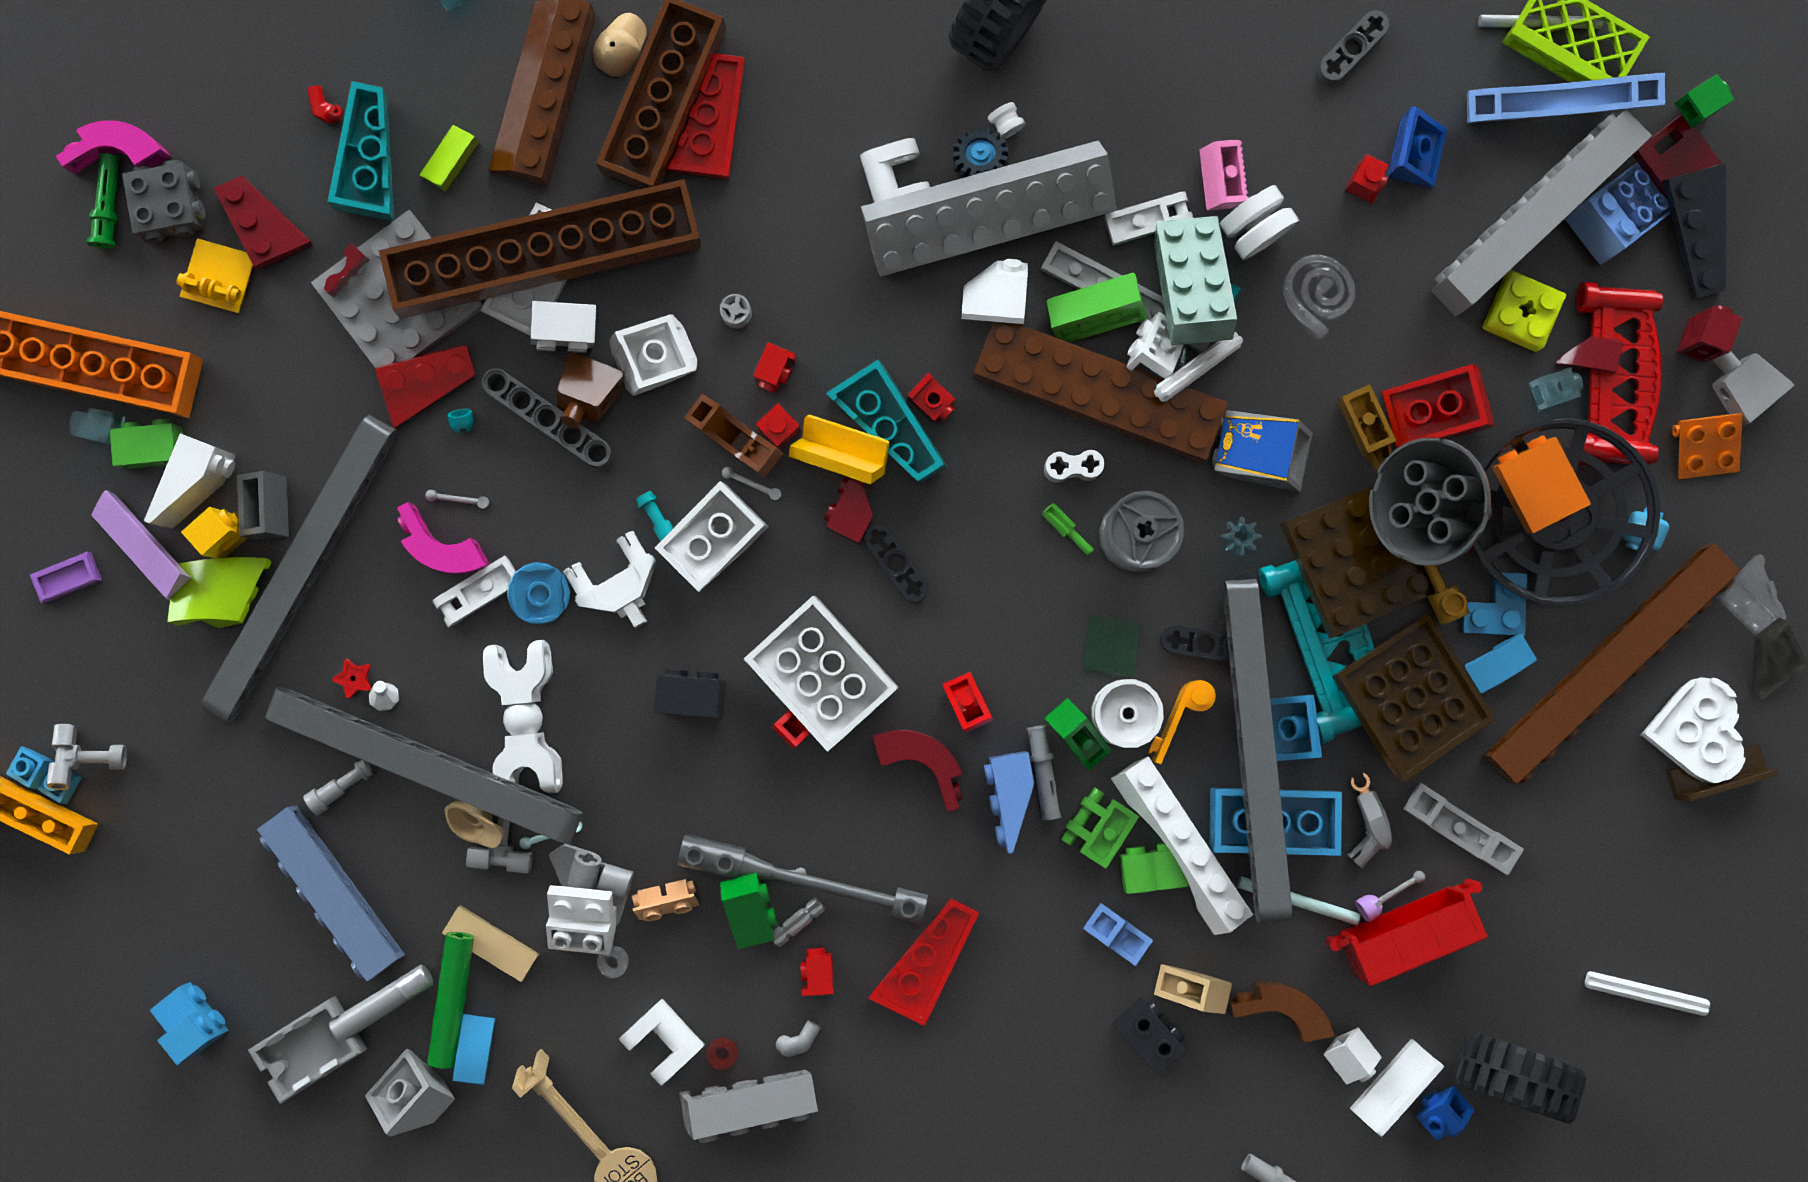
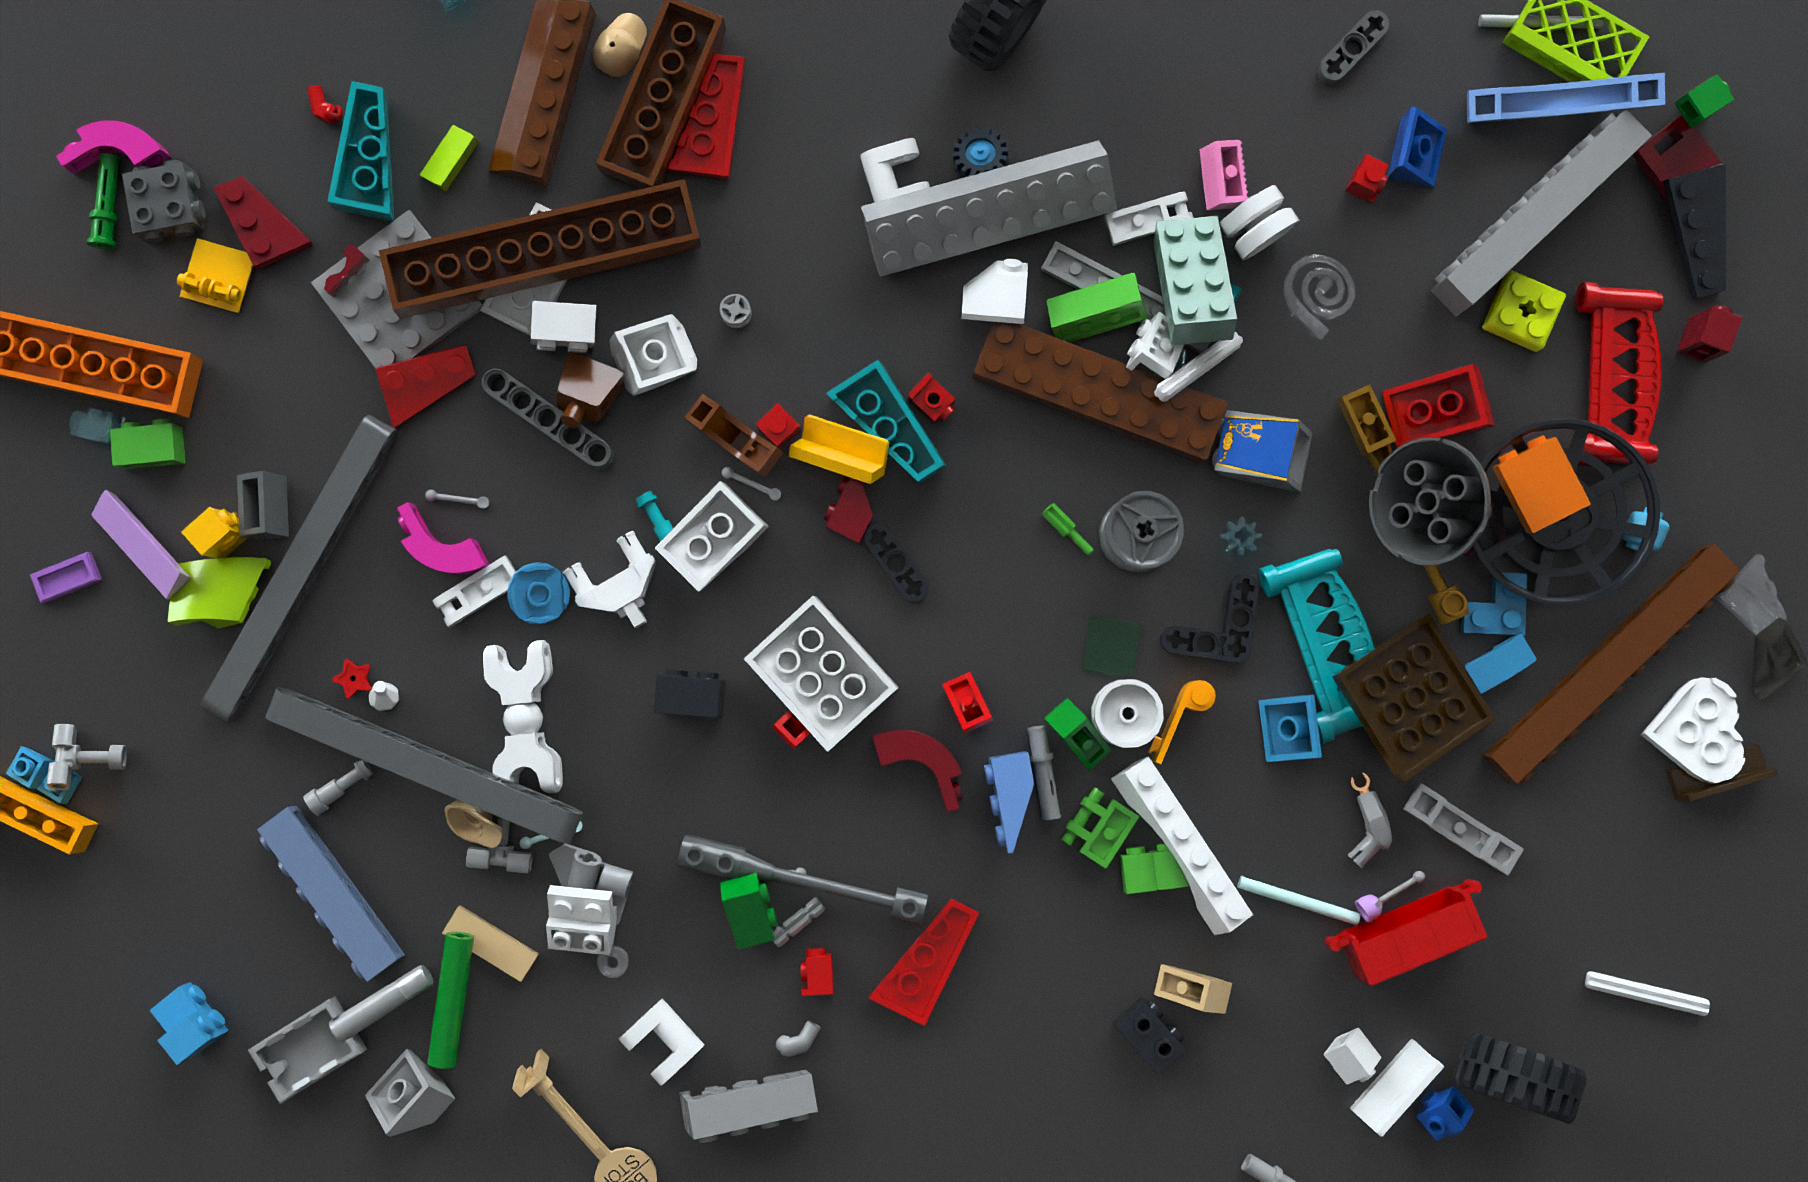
white slope [144,434,236,529] -> none
teal hinge [447,409,474,434] -> none
dark azure slope [452,1014,495,1086] -> none
light nougat hinge [632,879,700,922] -> none
clear red plate [706,1037,738,1070] -> none
red brick [753,342,798,394] -> none
white wheel [988,102,1026,139] -> none
white axle [1044,450,1104,483] -> none
medium blue slope [1083,903,1154,966] -> none
dark azure brick [1209,788,1342,856] -> none
dark grey beam [1223,579,1292,923] -> none
reddish brown arch [1227,981,1335,1043] -> none
dark brown plate [1280,485,1436,639] -> none
clear light blue brick [1529,367,1583,411] -> none
dark red slope [1555,337,1624,374] -> none
medium blue slope [1565,163,1671,266] -> none
orange hinge [1672,413,1743,480] -> none
light grey torso [1712,351,1794,425] -> none

